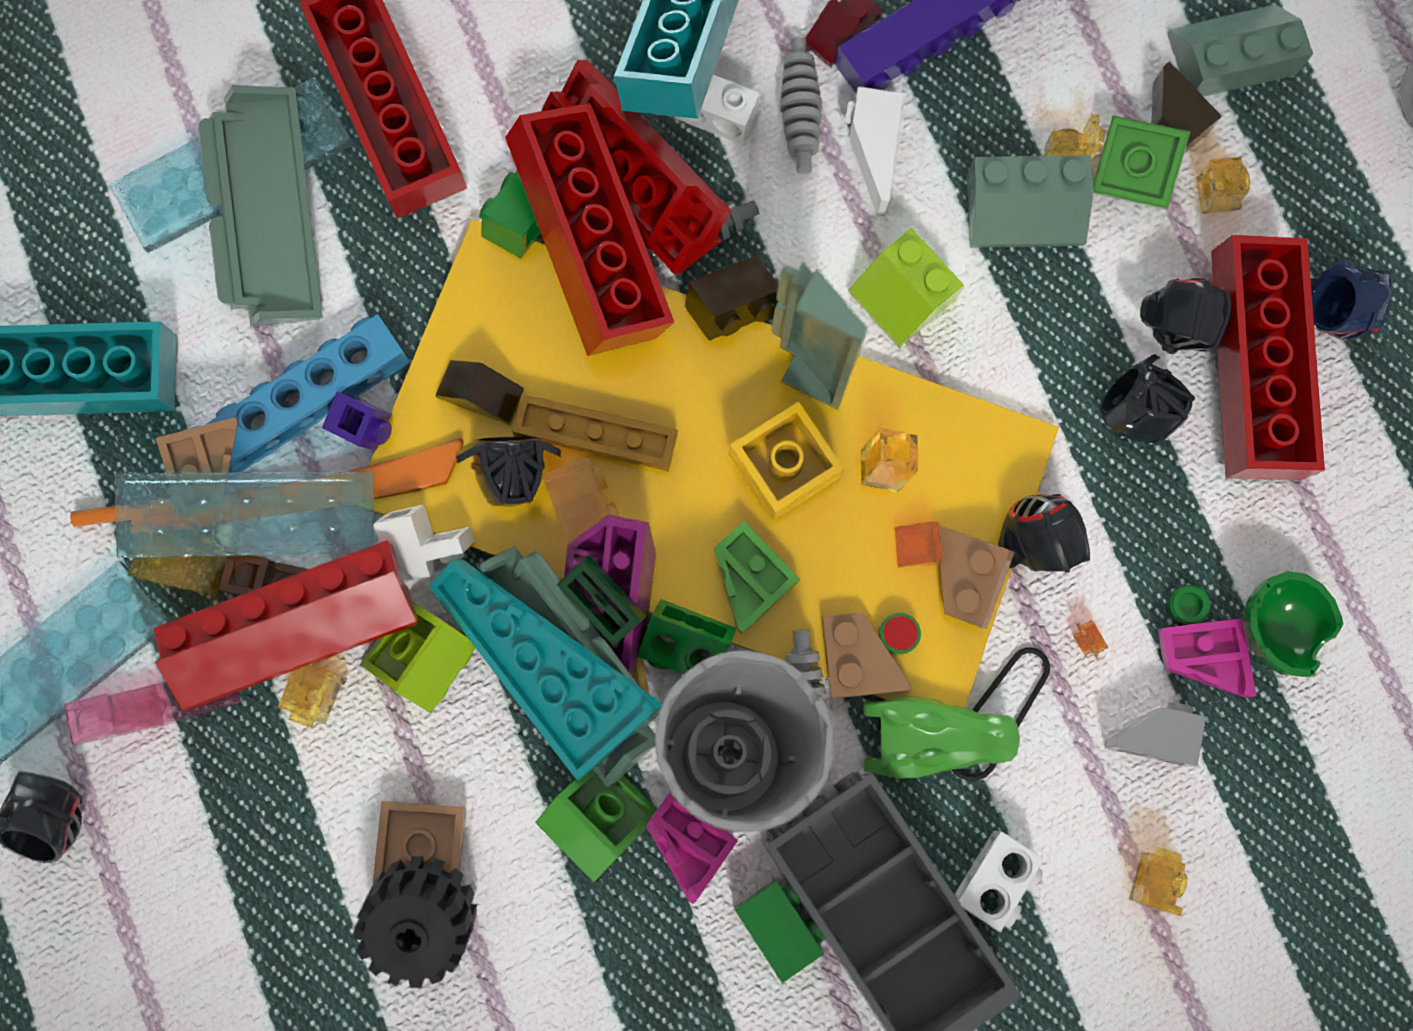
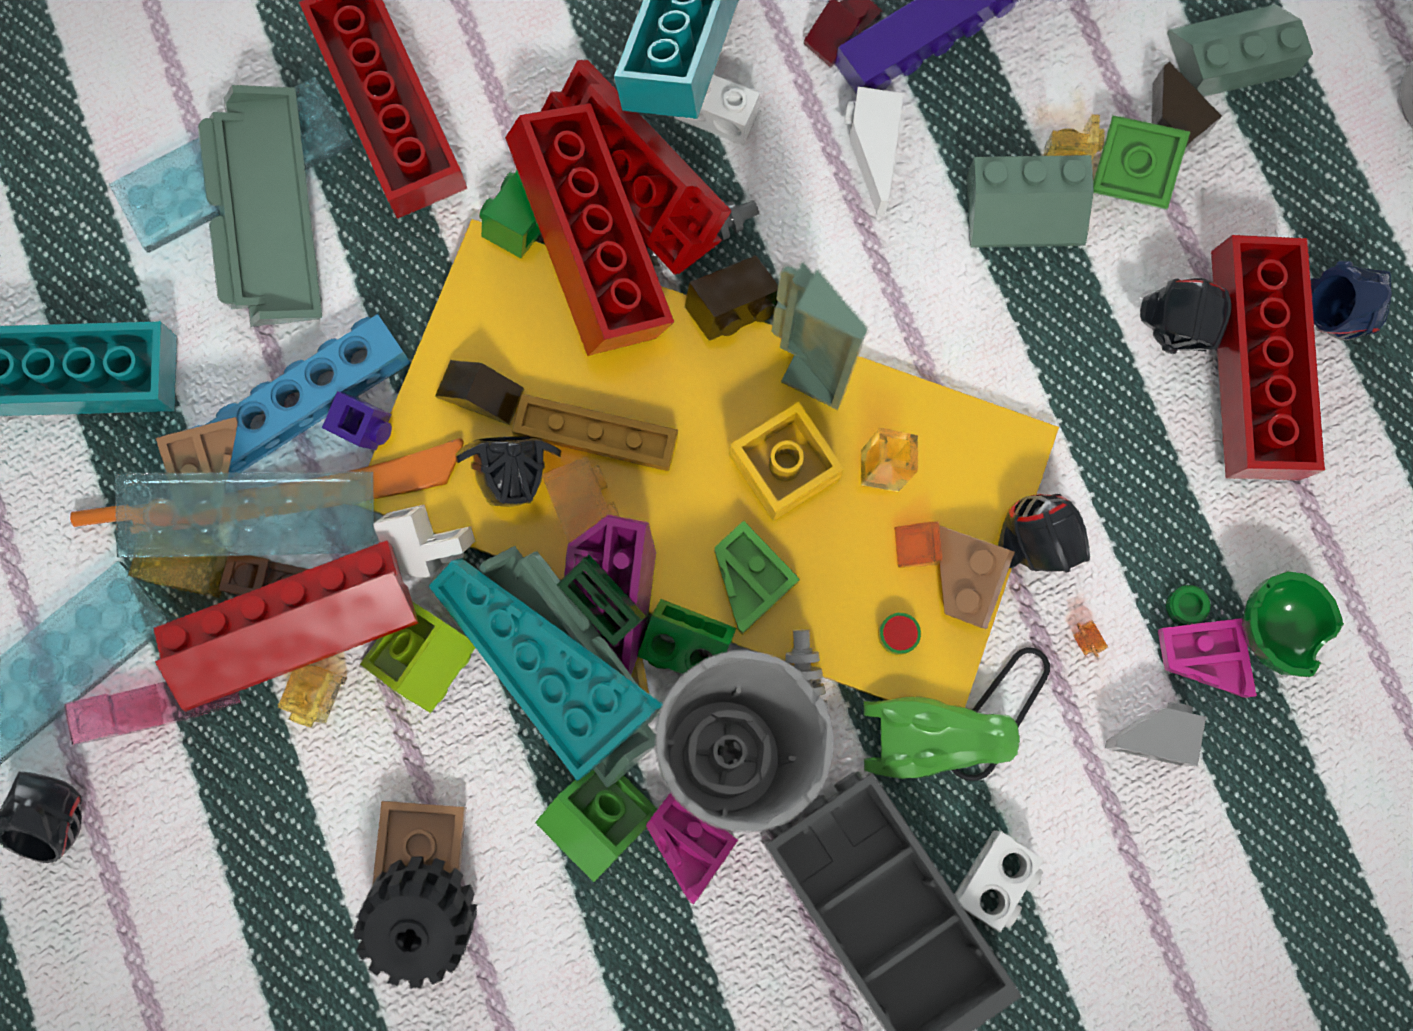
green brick [734,879,825,983] -> none
light grey piece [780,37,822,174] -> none
medium nougat wing [822,612,911,699] -> none
lime slope [848,228,964,348] -> none
black piece [1100,354,1195,443] -> none
clear yellow brick [1129,847,1188,916] -> none
clear yellow brick [1196,157,1250,214] -> none

